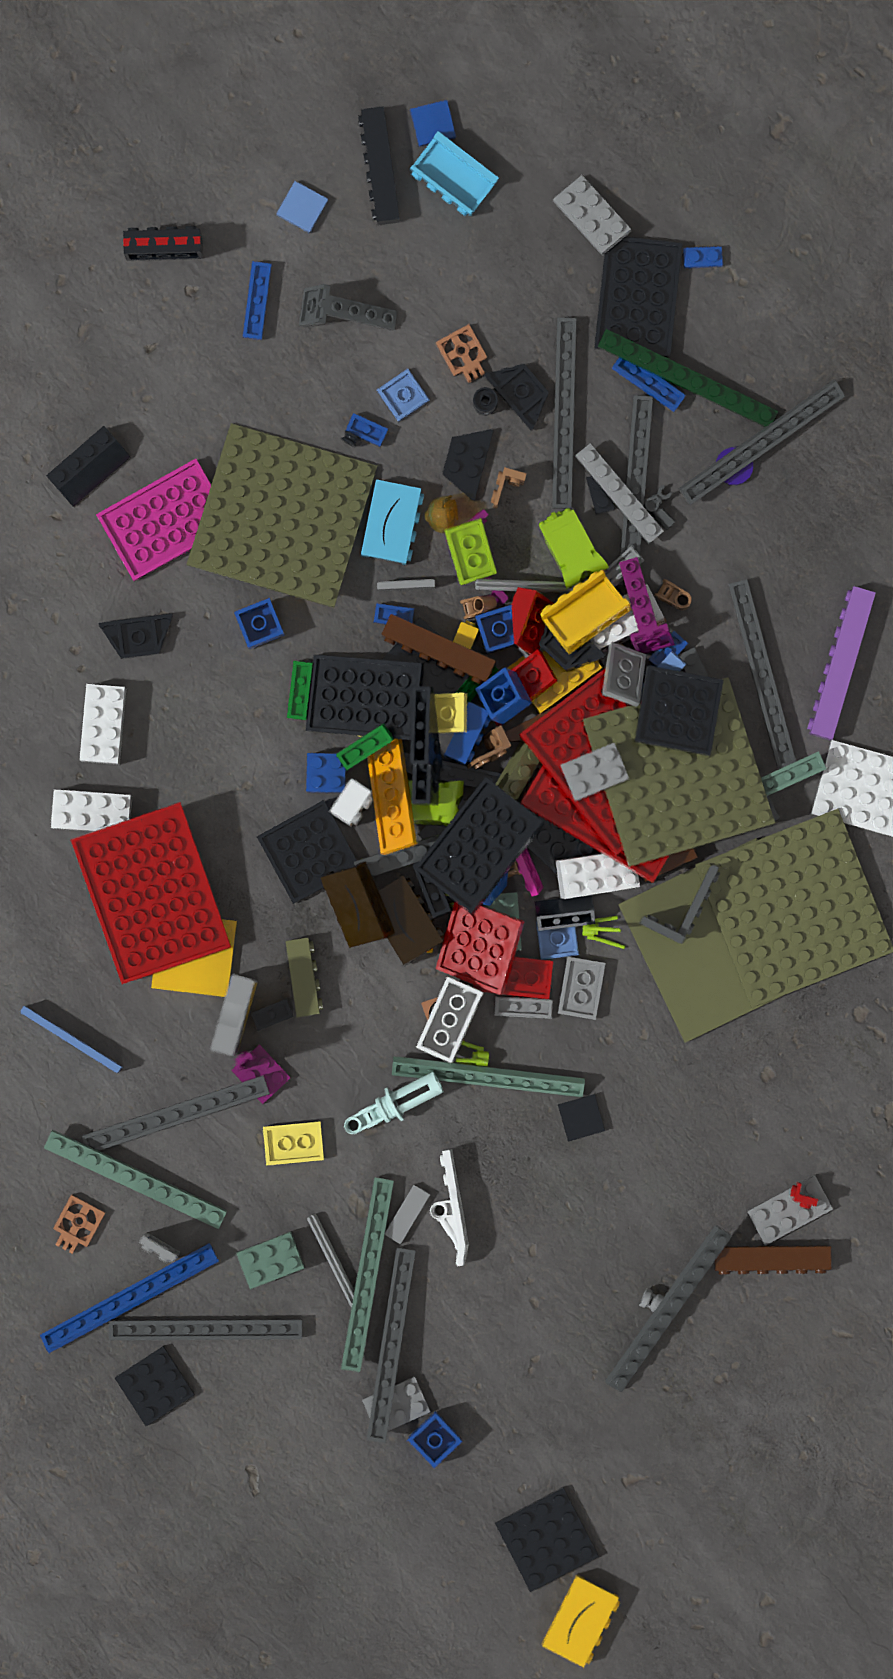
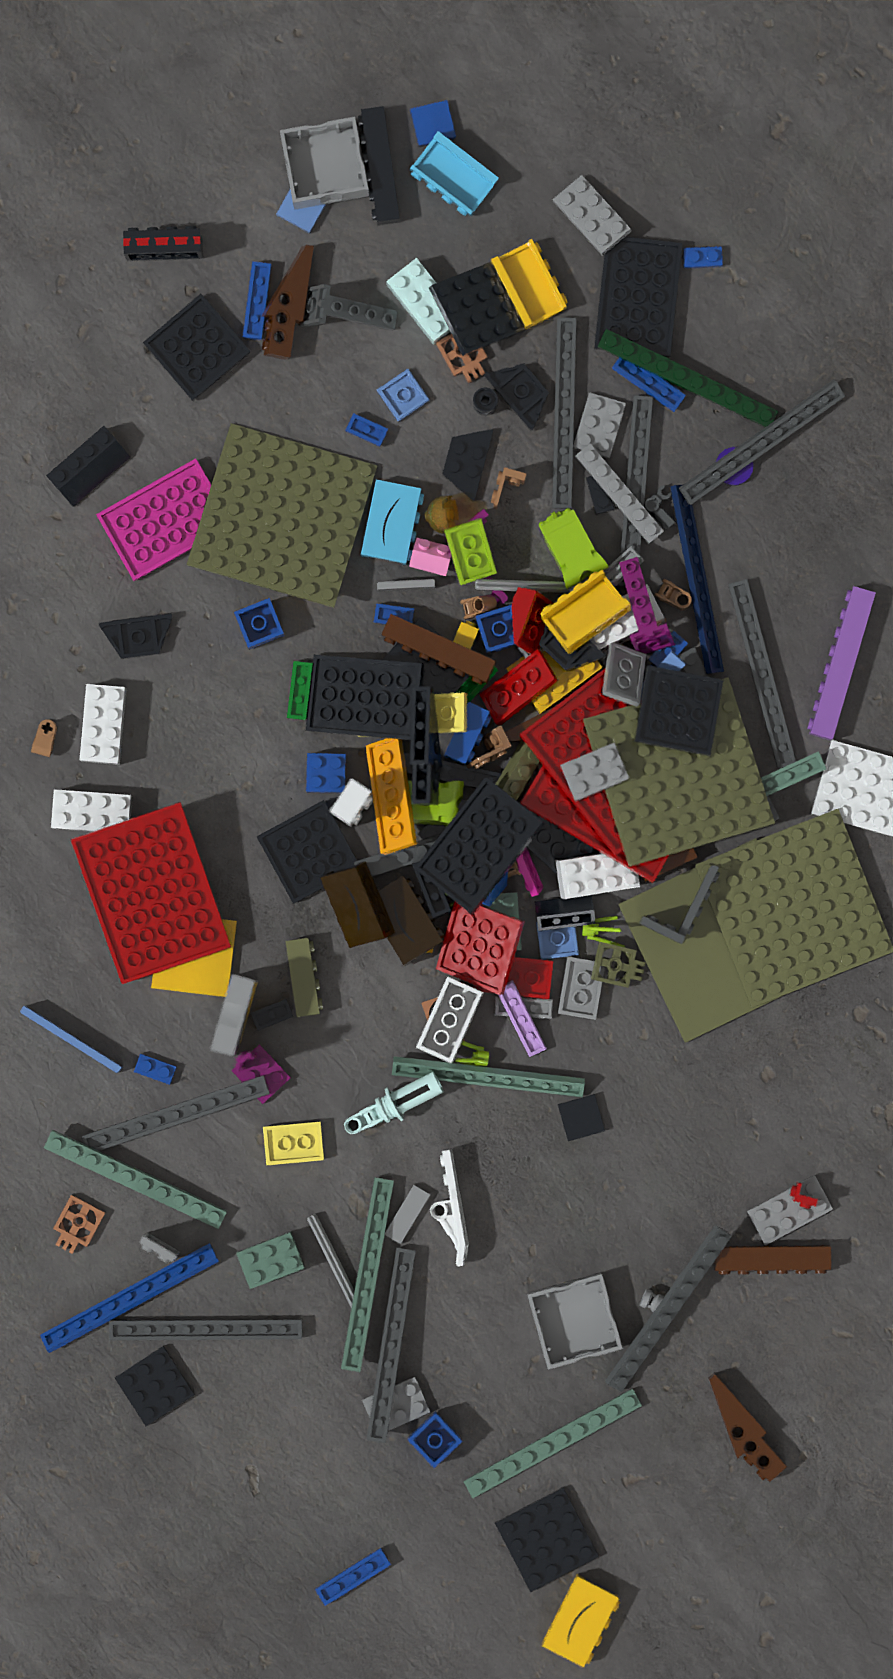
green plate [336,723,394,770] -> none
black bush [341,431,360,447] -> none
blue brick [476,667,532,725] -> none
none -> medium nougat piece [31,720,57,757]
none -> blue plate [134,1054,177,1085]
none -> black plate [143,294,251,401]
none -> reddish brown brick [262,245,314,360]
none -> light grey tile [280,117,369,210]
none -> blue plate [315,1547,391,1606]
none -> light aqua brick [386,258,450,345]
none -> bright pink brick [409,538,452,576]
none -> black plate [429,262,526,356]
none -> sand green plate [463,1388,642,1498]
none -> yellow panel [491,239,568,330]
none -> lavender tile [498,980,547,1057]
none -> light grey tile [527,1273,623,1370]
none -> light grey plate [573,392,626,459]
none -> olive piece [591,942,646,988]
none -> dark blue plate [670,485,724,674]
none -> reddish brown brick [708,1373,787,1482]

